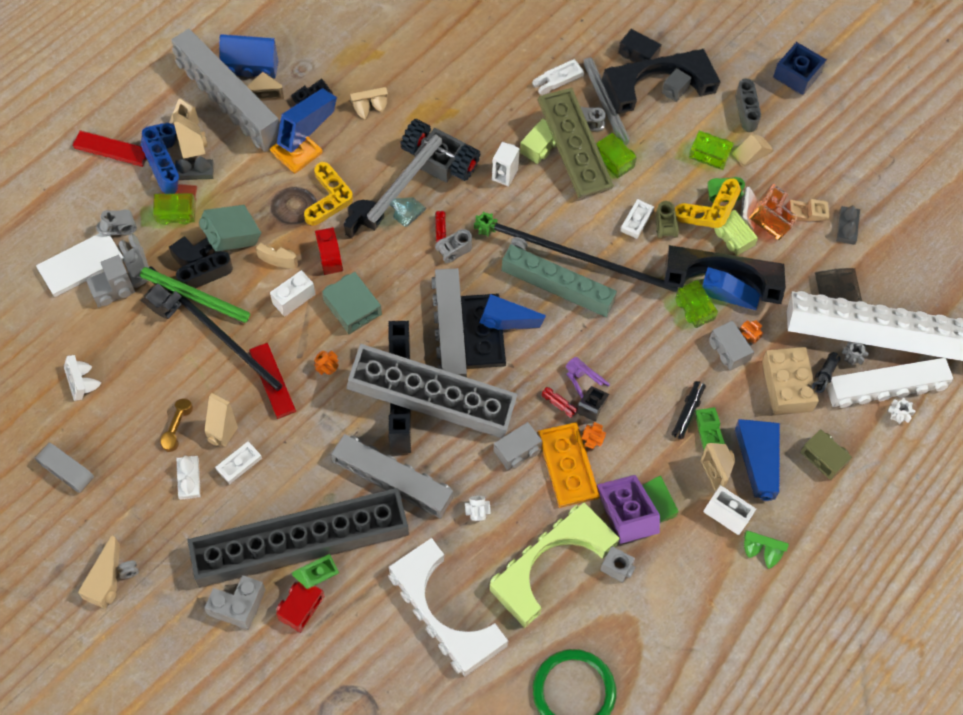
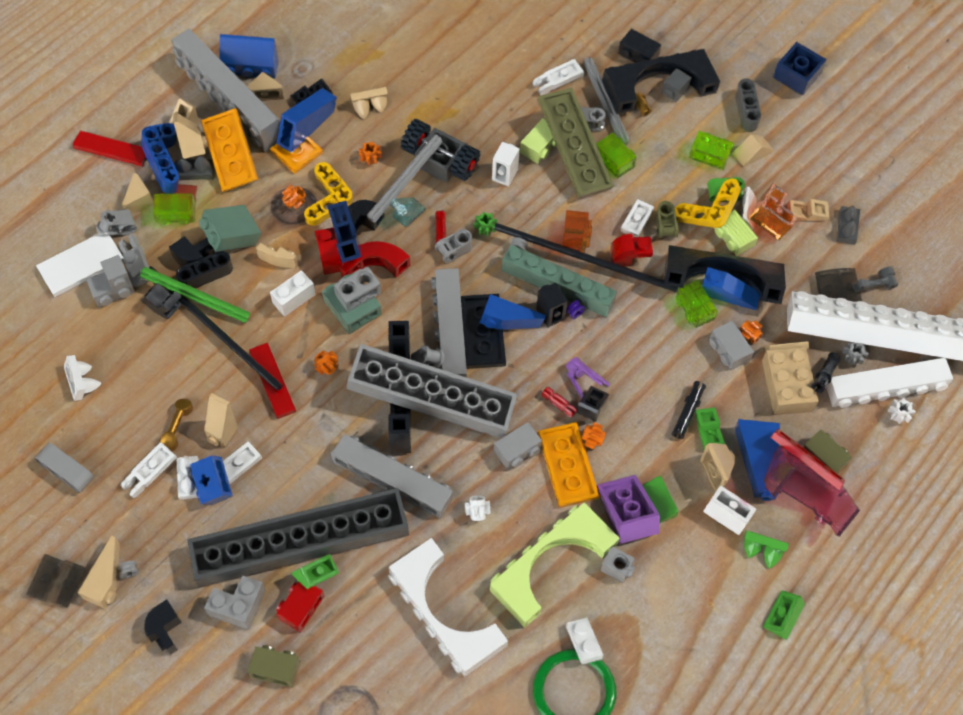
none -> clear smoke slope [26,554,86,608]
none -> white hinge [121,442,177,498]
none -> tan slope [122,173,153,214]
none -> black brick [144,599,182,655]
none -> blue brick [190,455,233,505]
none -> light orange tile [201,108,259,192]
none -> olive brick [247,645,300,688]
none -> orange gear [282,184,306,209]
none -> dark blue arch [327,200,362,263]
none -> light grey brick [334,267,381,312]
none -> red arch [340,241,410,278]
none -> orange gear [359,141,382,165]
none -> light grey piece [411,345,444,368]
none -> black brick [536,282,568,328]
none -> clear orange brick [562,210,592,253]
none -> dark purple bush [566,300,585,319]
none -> white plate [566,618,603,664]
none -> red brick [610,234,653,266]
none -> pearl gold pin [636,92,652,117]
none -> bright green slope [763,590,805,639]
none -> tan tile [764,341,809,352]
none -> clear pink windscreen [764,446,860,537]
none -> red tile [771,429,845,490]
none -> dark grey brick [852,266,898,292]

